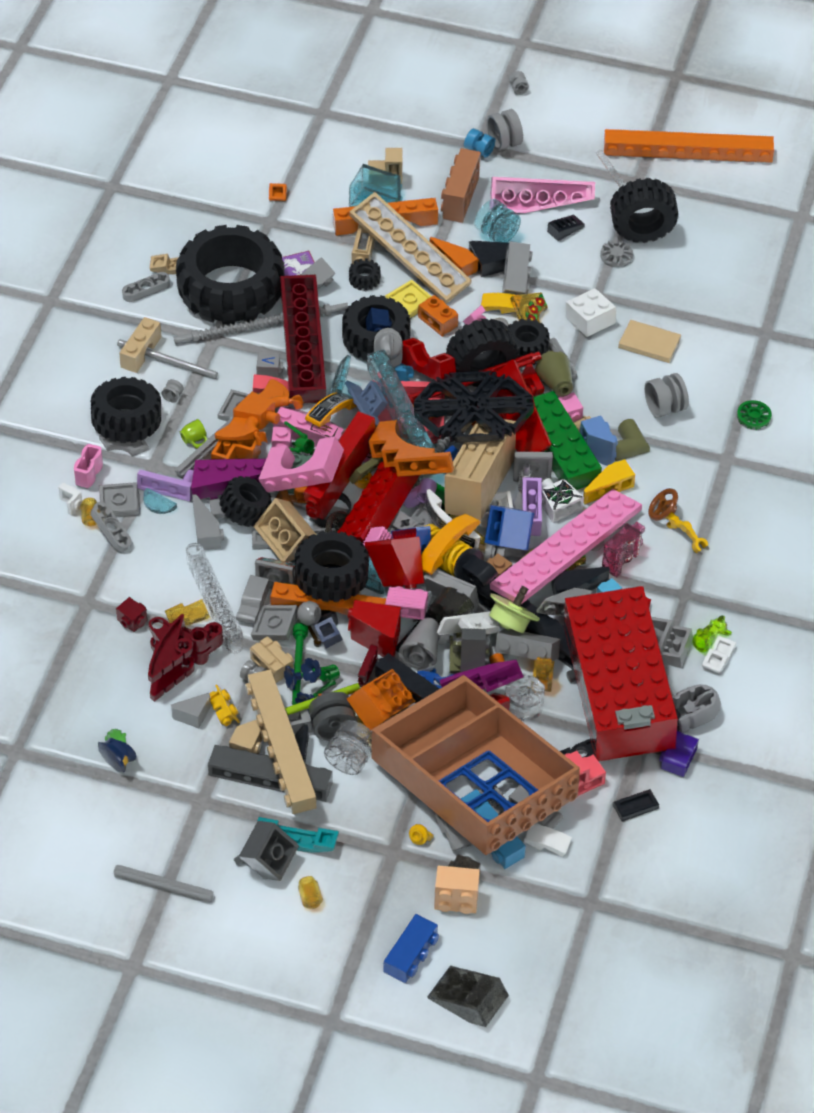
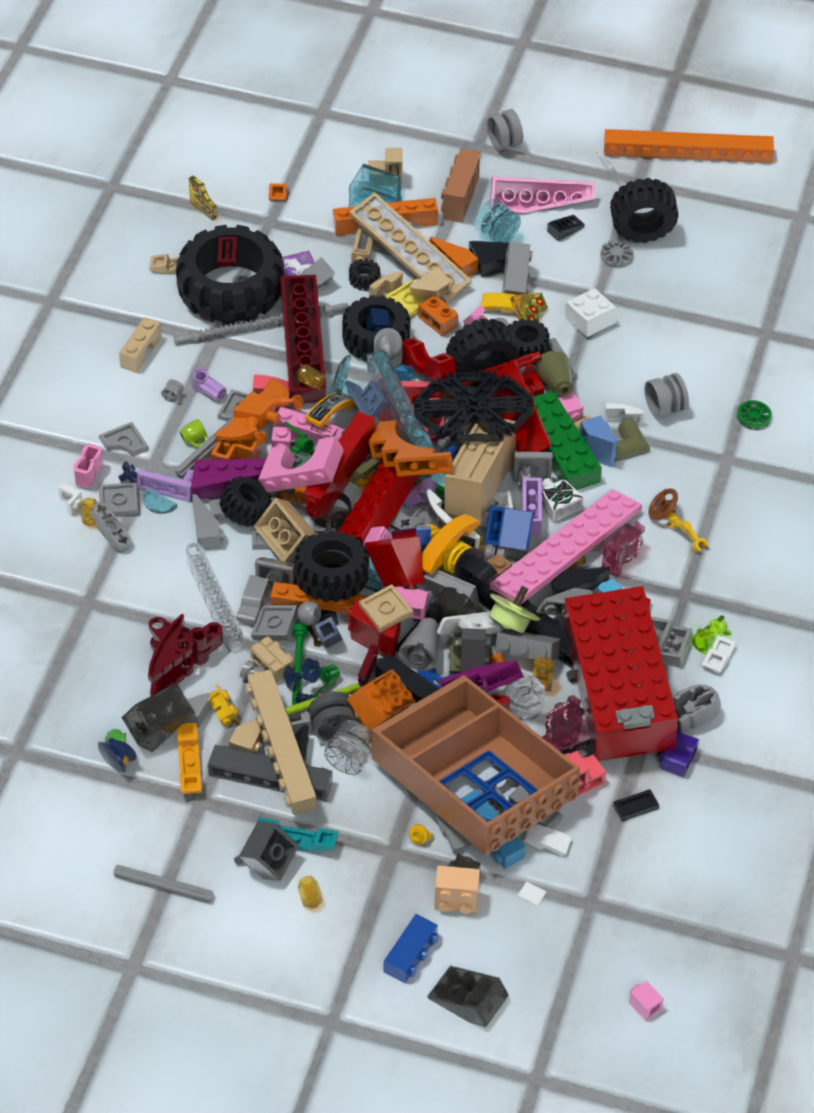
black tyre [90,377,161,443] -> none
dark red brick [116,597,148,632] -> none
light grey bar [117,339,218,379] -> none
light grey beam [122,272,170,302] -> none
clear yellow slope [165,599,210,625] -> none
light grey brick [256,353,283,378] -> none
dark azure wheel [464,128,496,158] -> none
light grey wheel [509,71,529,95] -> none
yellow slope [583,459,635,505] -> none
tan tile [618,319,681,363] -> none
none -> dark blue plant [118,461,137,483]
none -> clear smoke slope [121,684,195,753]
none -> light orange slope [177,722,202,794]
none -> clear yellow tile [188,176,217,221]
none -> lavender piece [193,368,227,401]
none -> dark red tile [217,237,237,267]
none -> clear yellow brick [297,365,325,389]
none -> tan tile [359,585,413,632]
none -> tan slope [369,271,403,297]
none -> tan slope [410,266,451,298]
none -> white sticker [518,882,546,906]
none -> clear pink hips [542,695,585,751]
none -> white slope [605,403,644,426]
none -> bright pink brick [629,981,664,1021]

